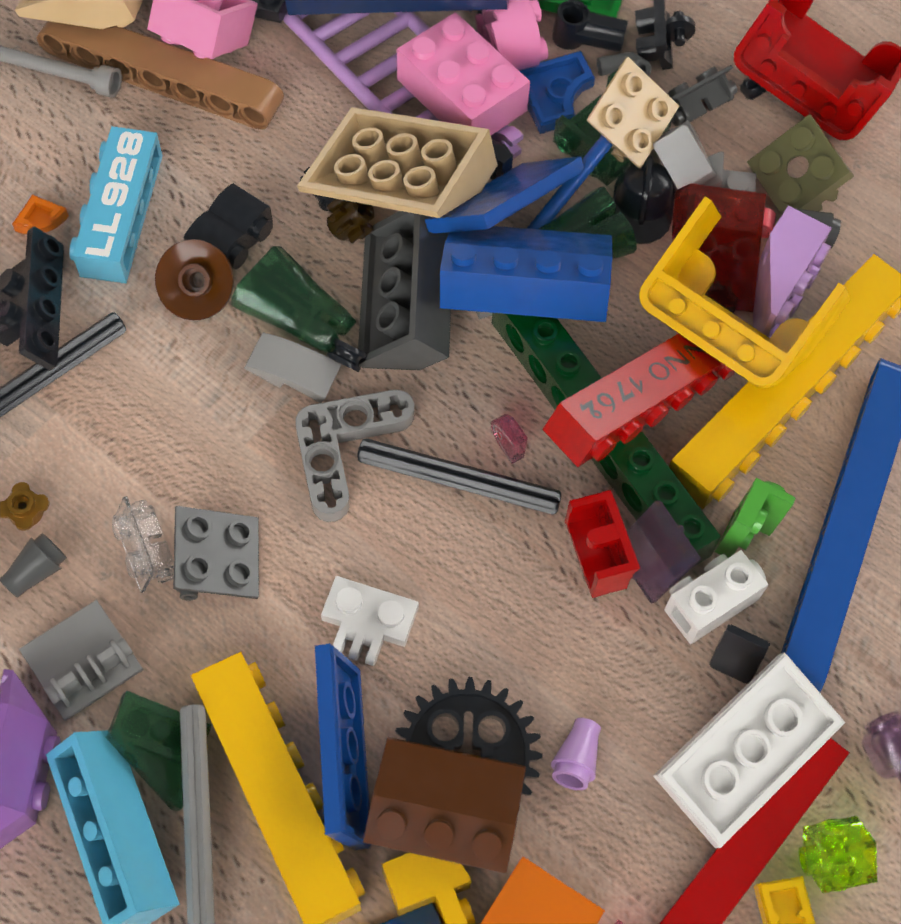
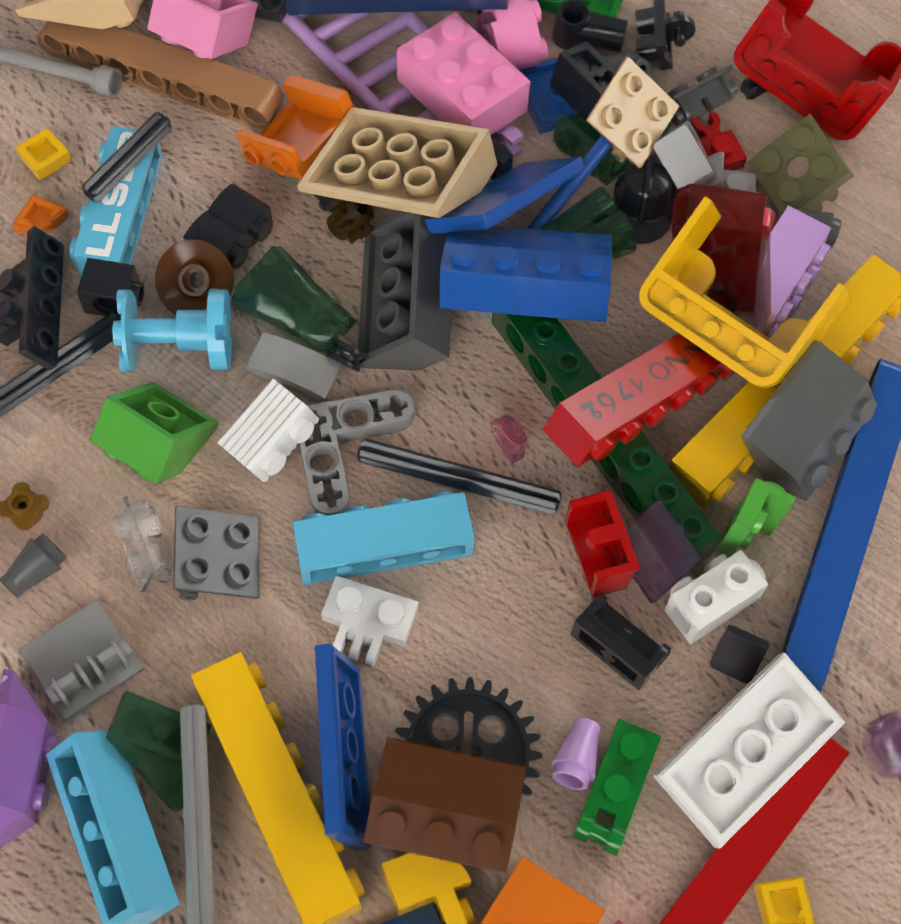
clear neon green brick [798,816,877,893] -> none
none -> yellow plate [15,128,72,181]
none -> black brick [77,258,145,318]
none -> black axle [82,112,172,203]
none -> bright green slope [90,382,219,484]
none -> medium azure piece [112,288,233,373]
none -> white brick [217,378,319,482]
none -> orange panel [236,74,353,180]
none -> medium azure brick [293,491,475,586]
none -> black hinge [549,42,617,132]
none -> black hinge [570,593,671,691]
none -> green plate [573,719,661,856]
none -> red plate [691,111,747,171]
none -> dark grey slope [741,340,877,501]

